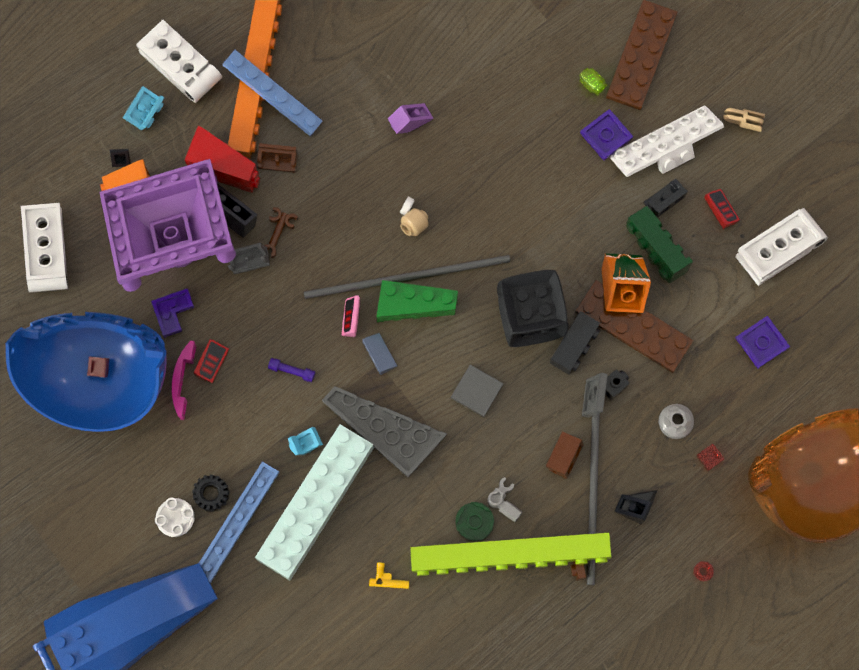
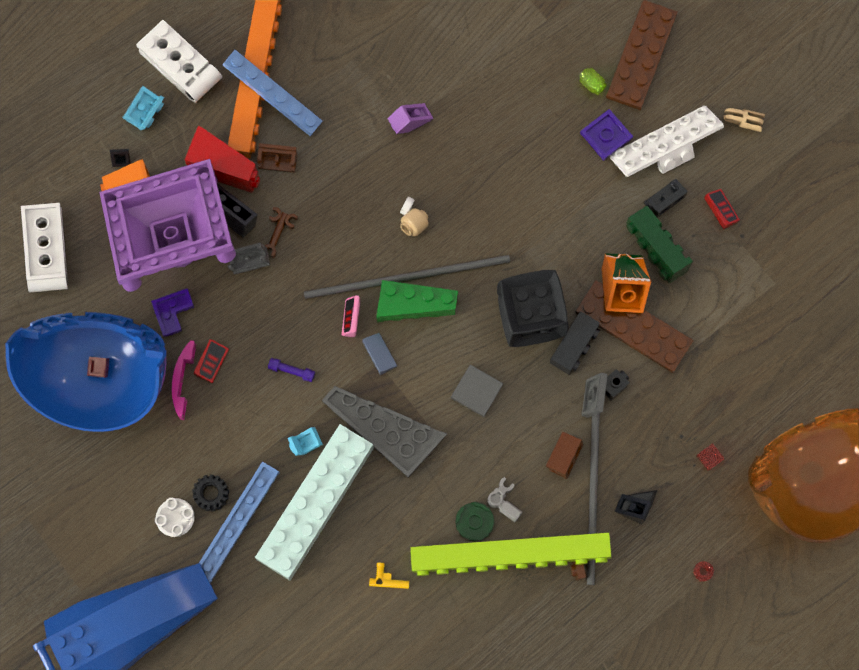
light grey piece [658,404,694,439] -> none
white hinge [735,208,828,286] -> none
dark purple plate [735,316,790,369] -> none

